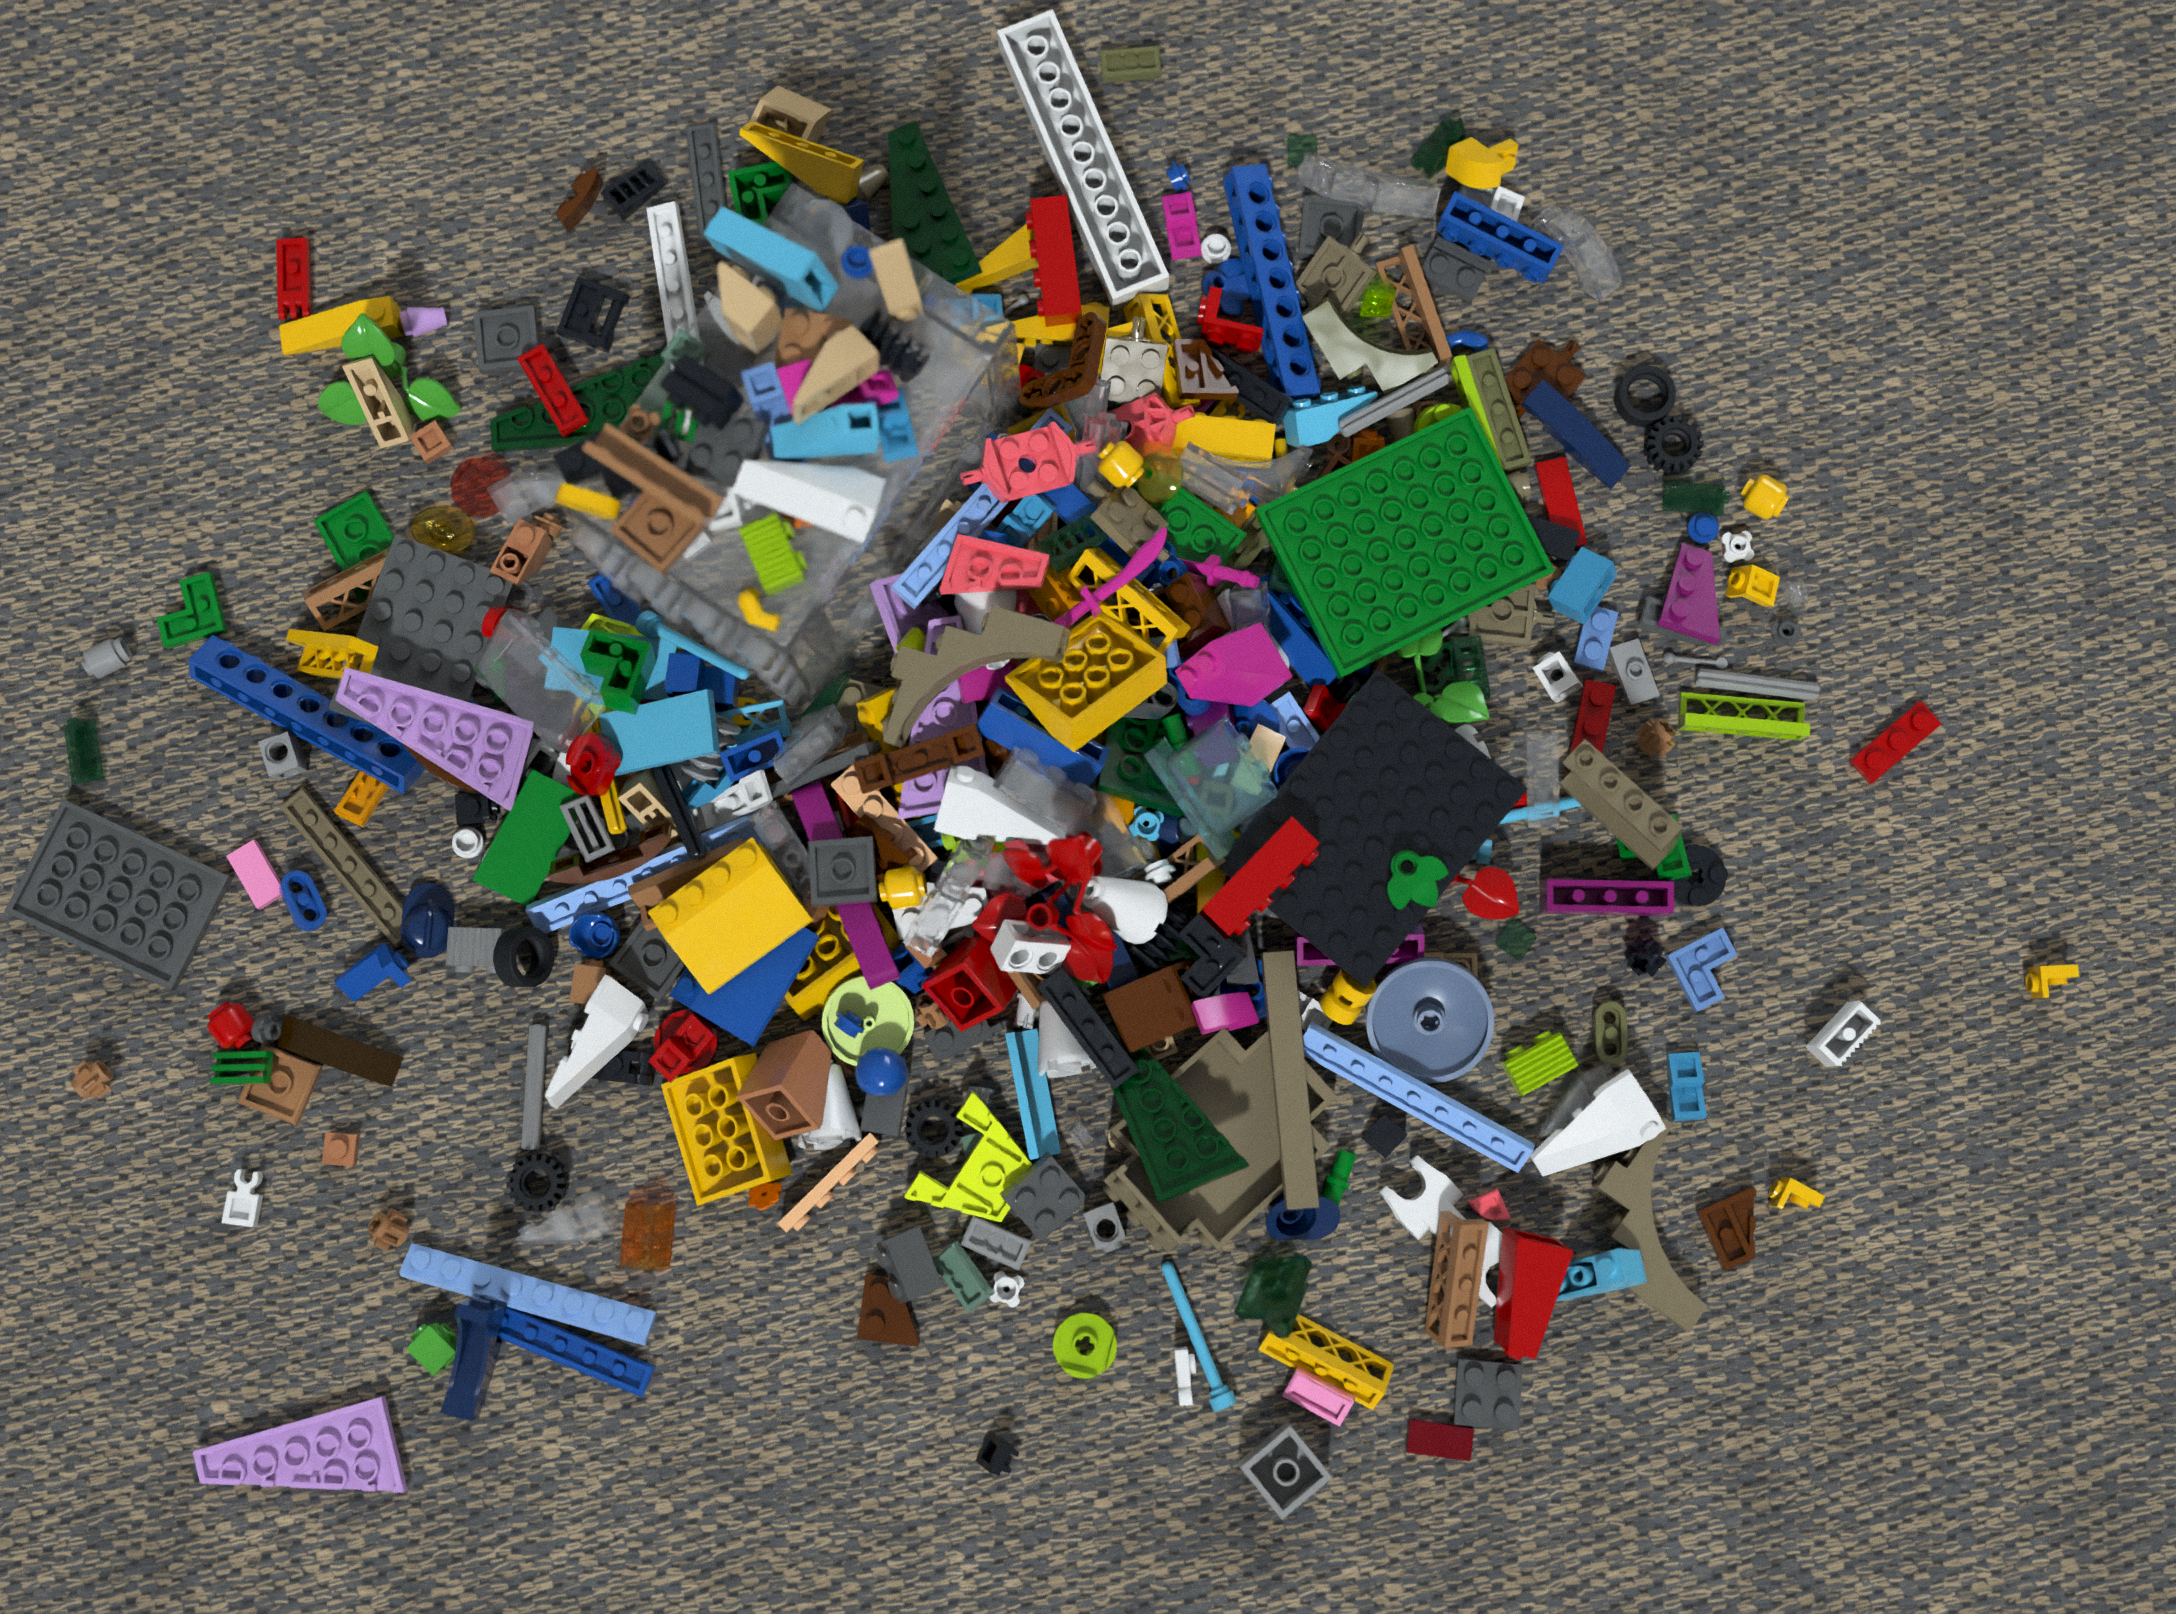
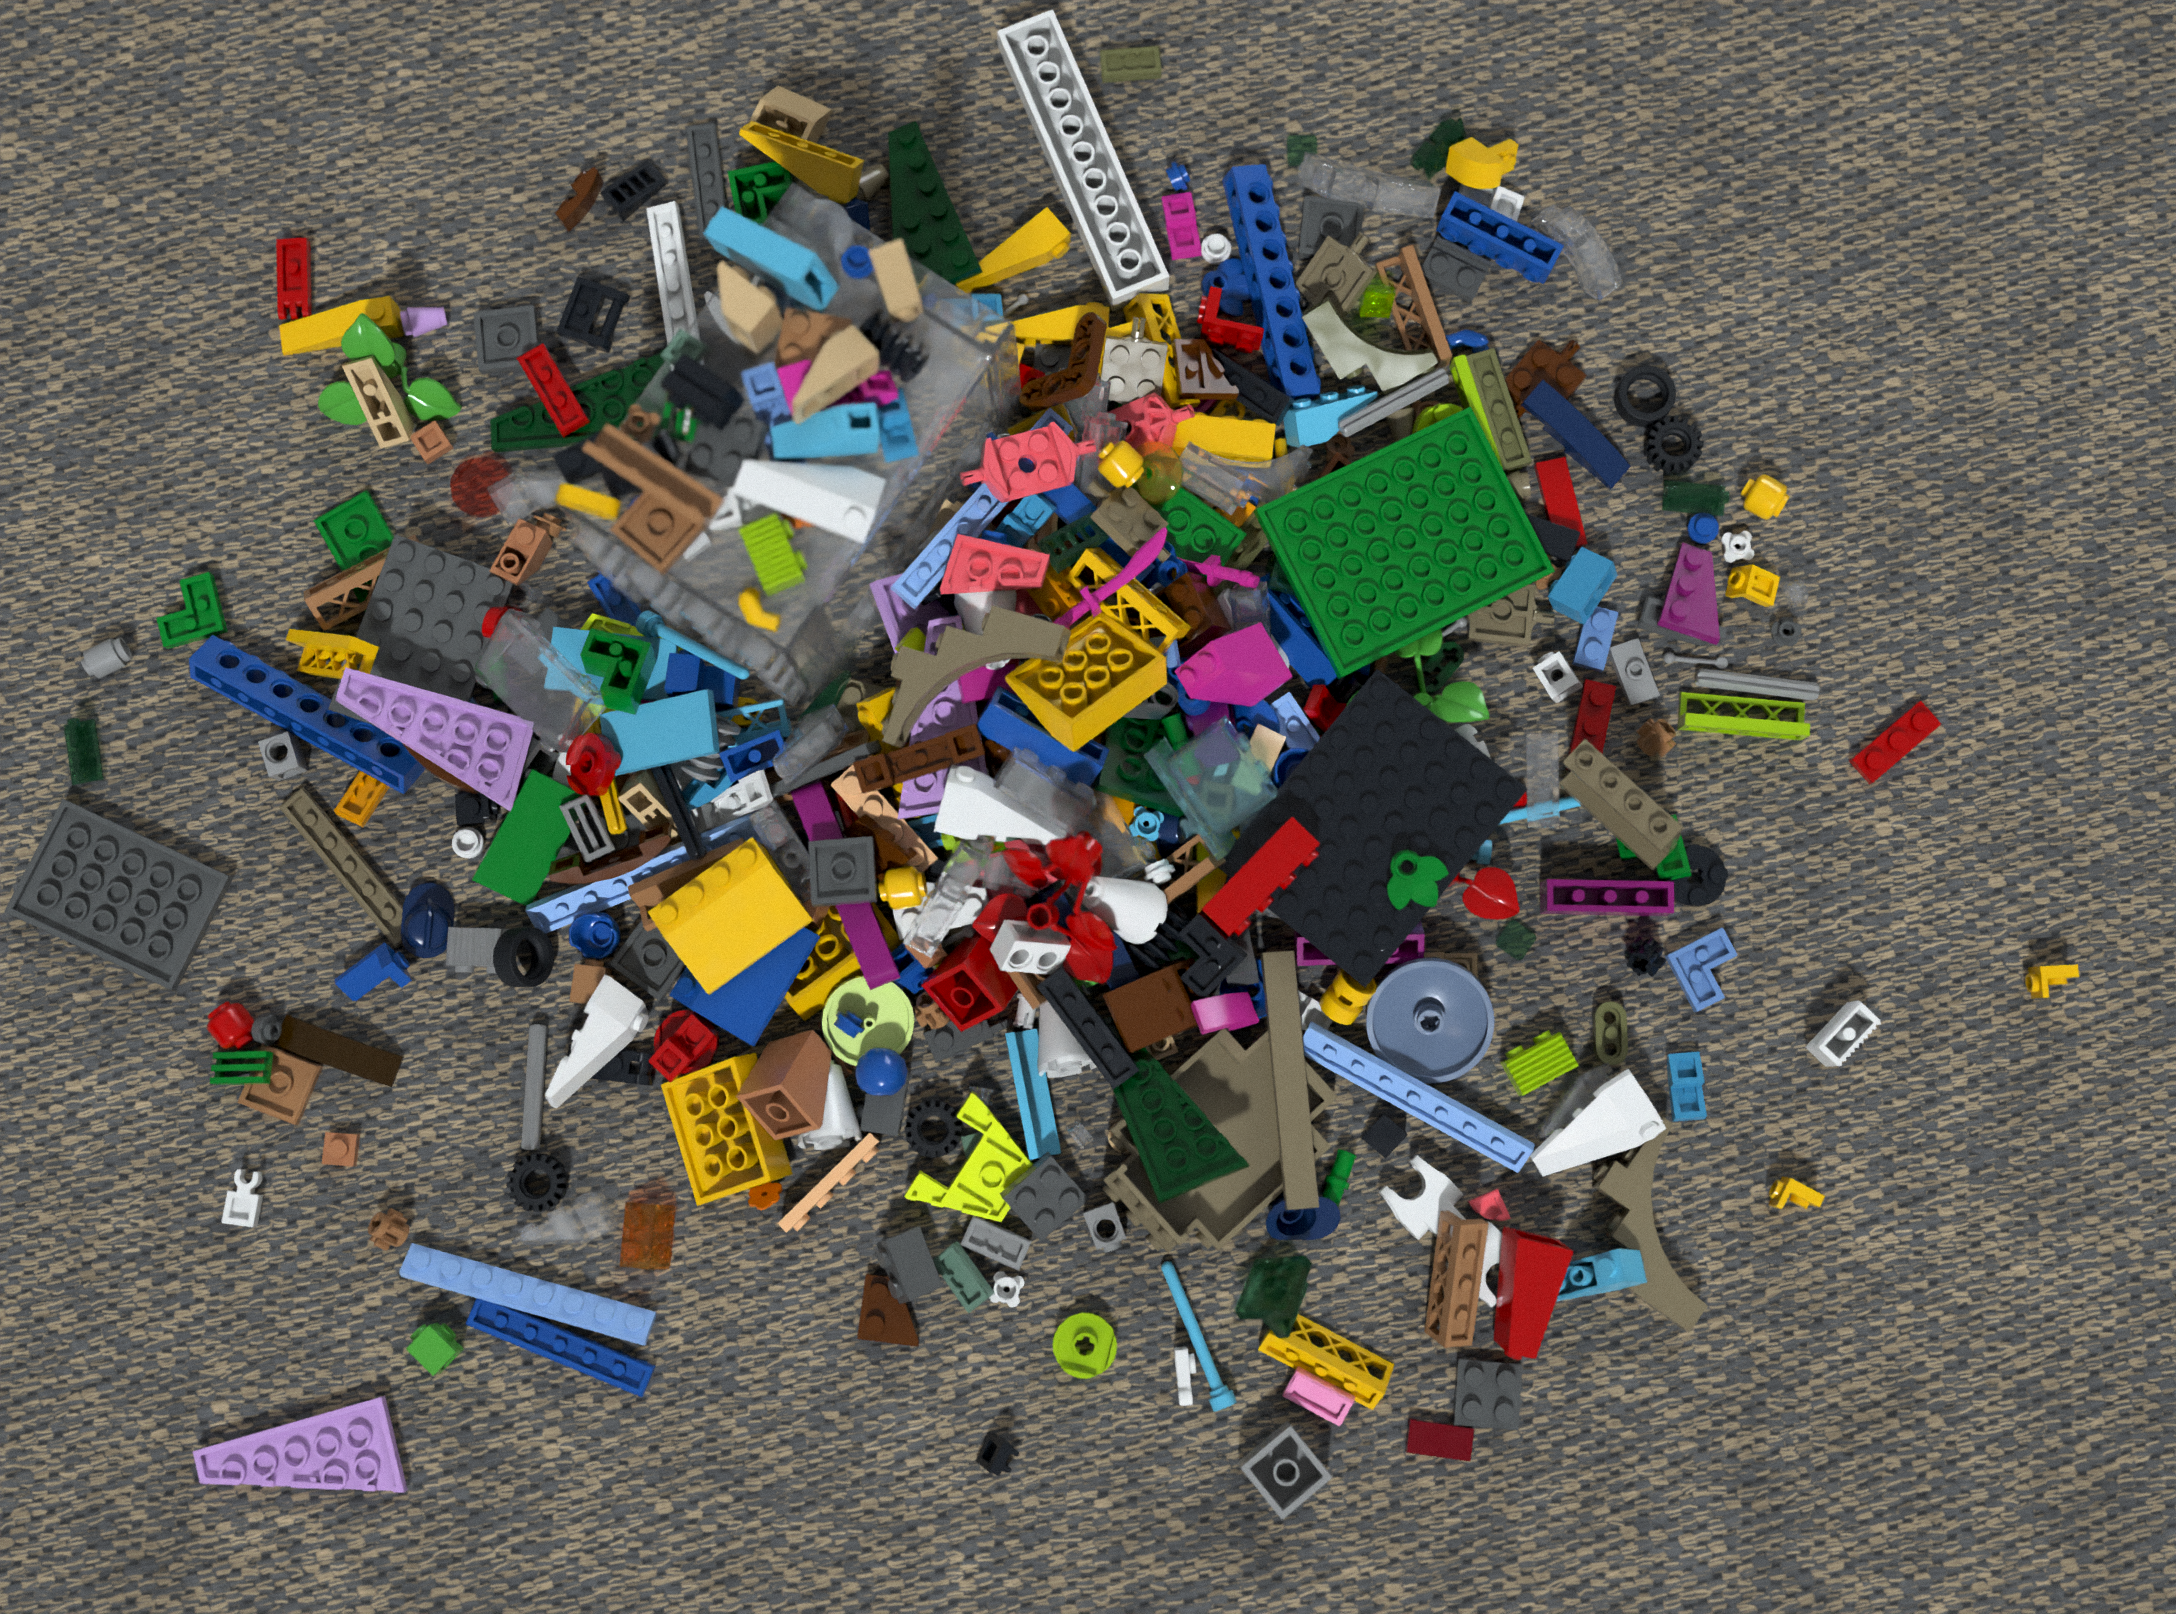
medium nougat gear [71,1060,113,1099] -> none
bright pink tile [226,840,282,910] -> none
blue plate [279,870,327,932] -> none
clear yellow dish [411,506,475,553] -> none
dark blue arch [440,1295,506,1421] -> none
red brick [1025,195,1082,327] -> none
orange bracket [1351,428,1385,463] -> none
clear green slope [1450,635,1490,700] -> none
reddish brown wing [1695,1186,1756,1271] -> none

